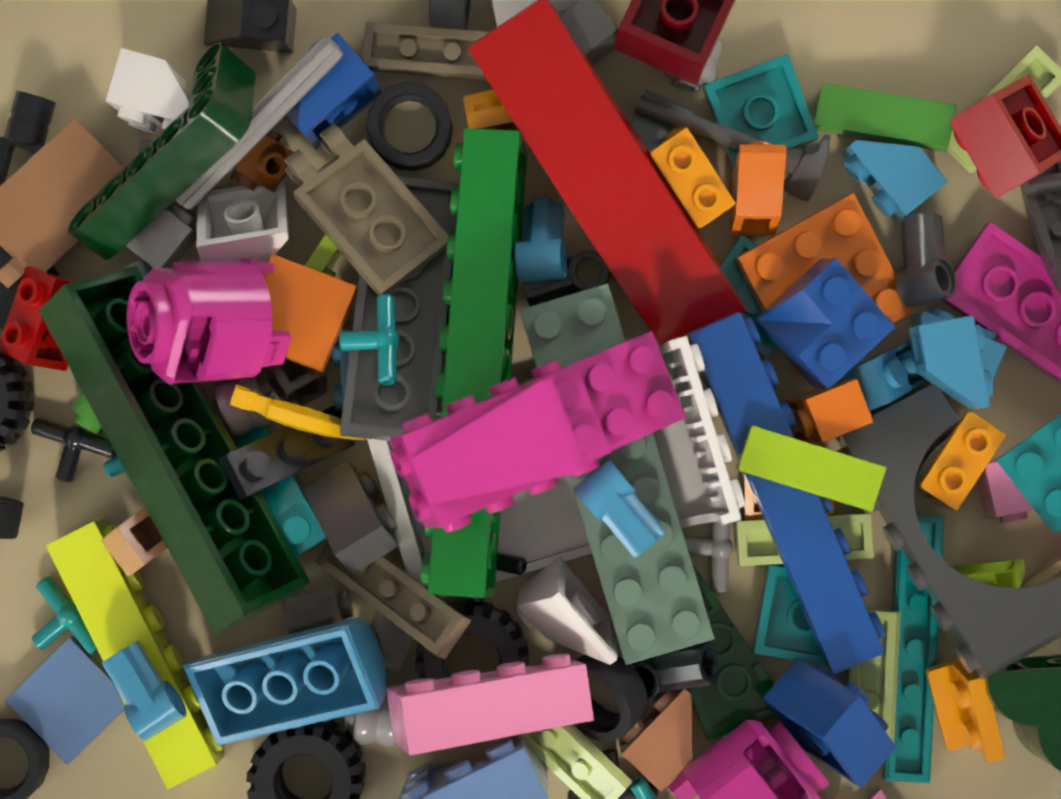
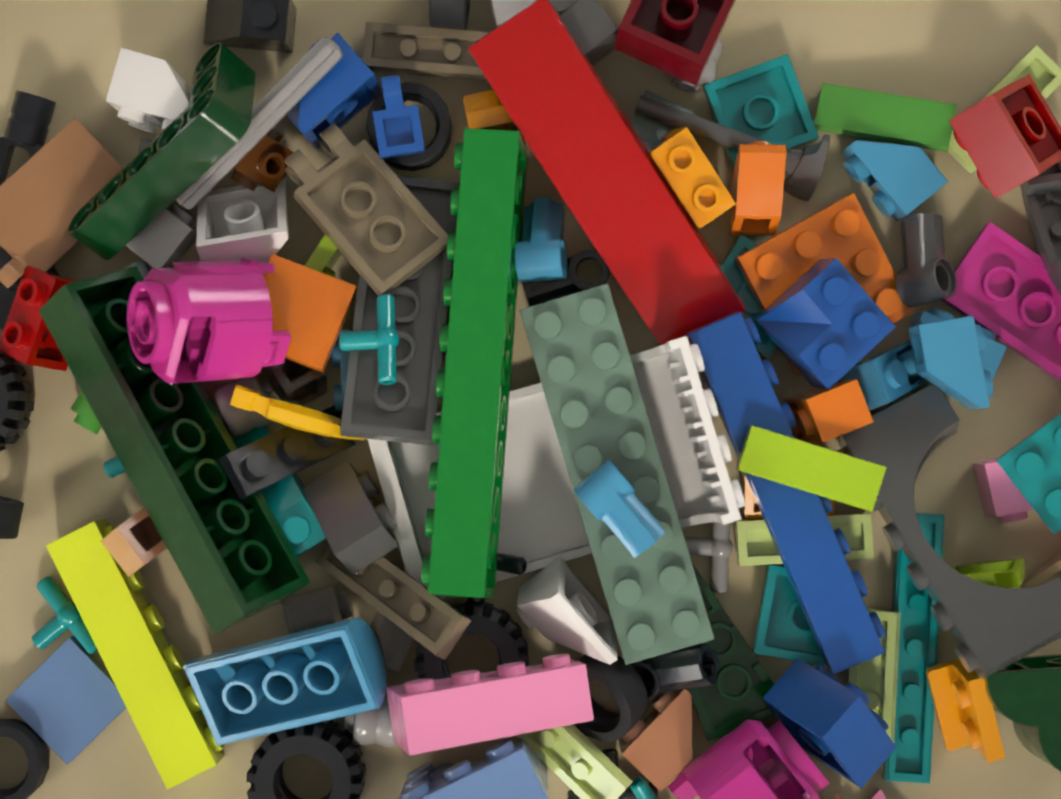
black piece [31,418,117,483] -> none
dark azure piece [102,640,187,741] -> none
dark pink wedge [389,331,686,533] -> none
light orange bracket [919,412,1006,511] -> none
none -> blue plate [372,75,425,159]

